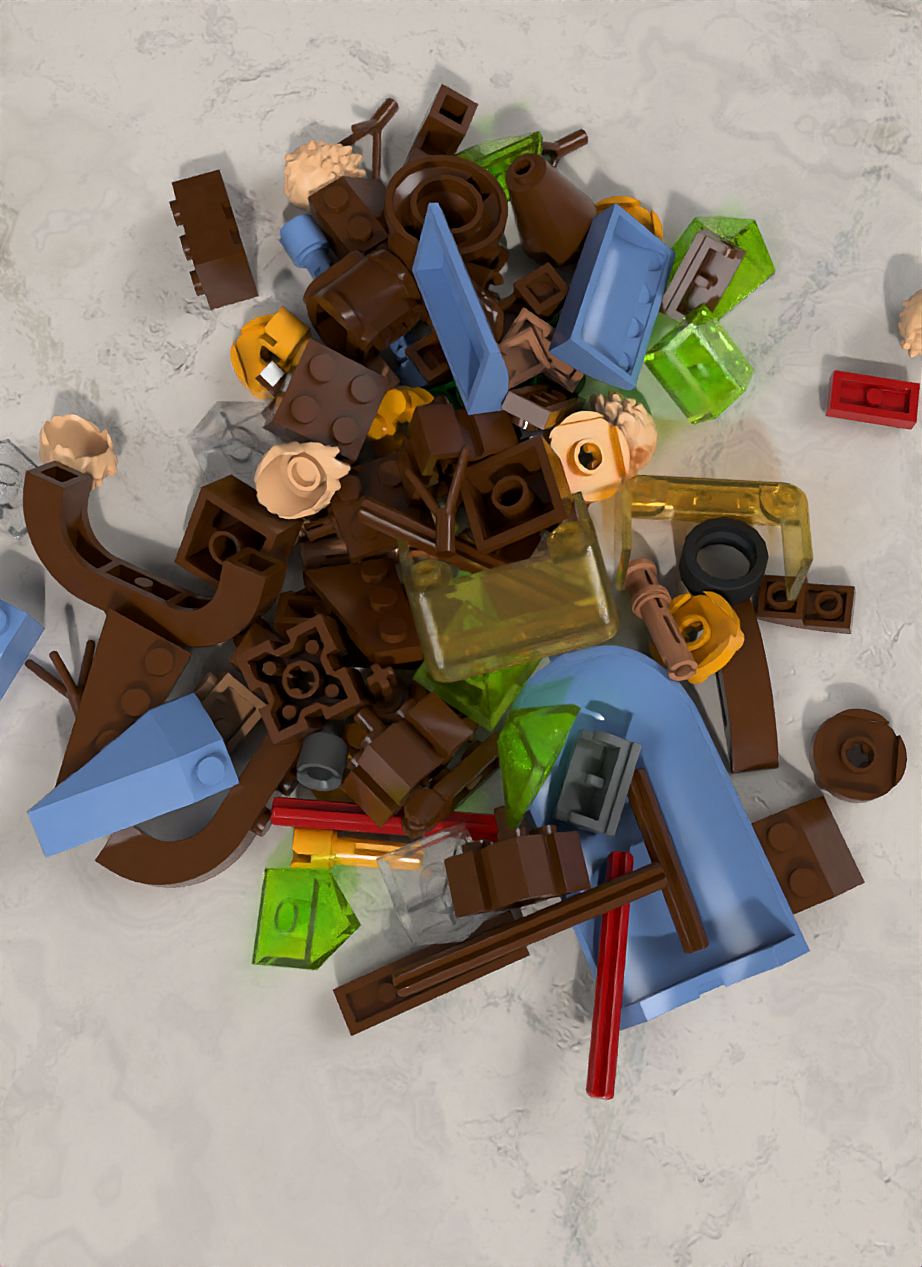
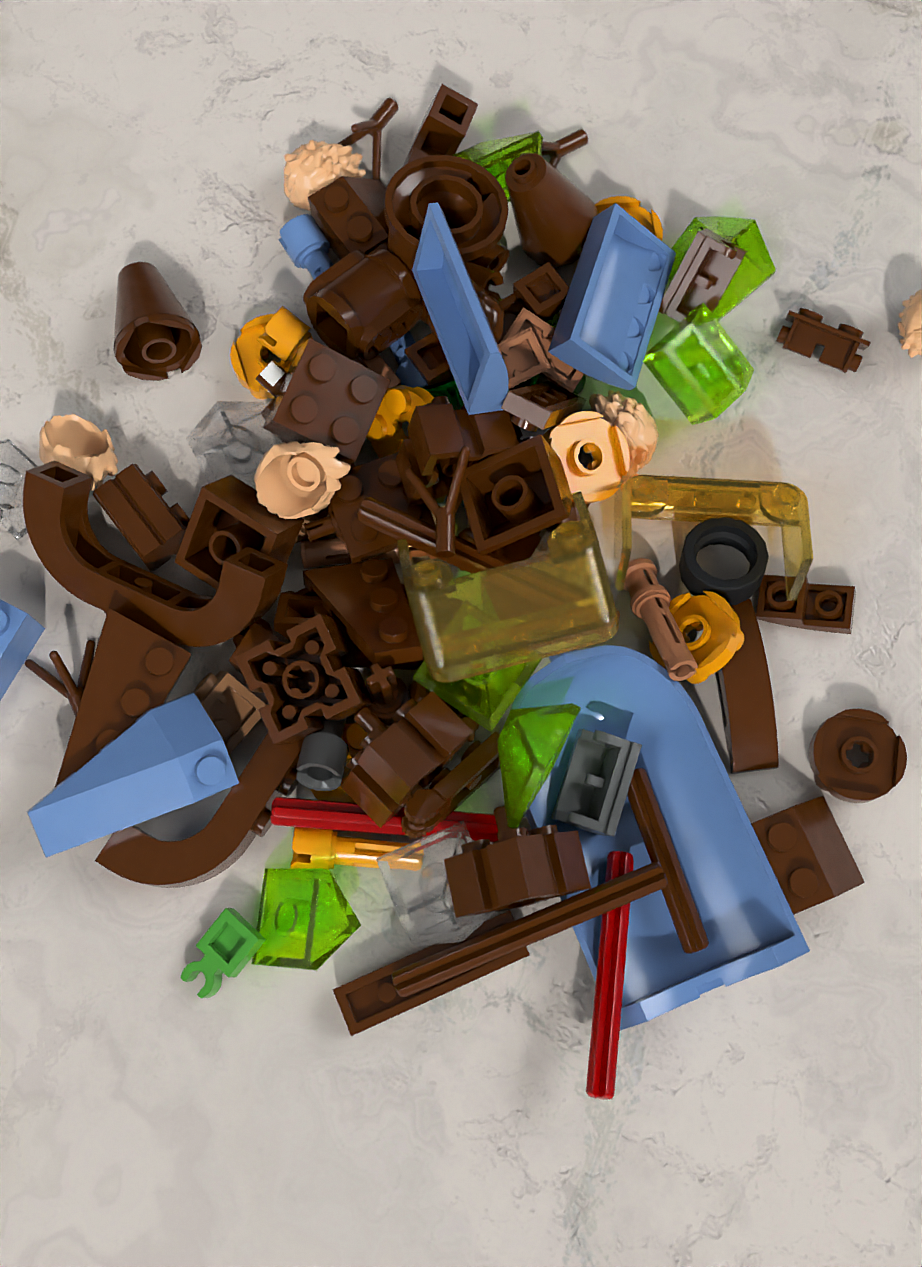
reddish brown wedge [169,169,259,310] -> none
red plate [825,370,920,430] -> none
none -> reddish brown brick [92,464,190,571]
none -> reddish brown cone [114,262,202,381]
none -> bright green plate [180,908,266,998]
none -> reddish brown hinge [776,308,871,373]

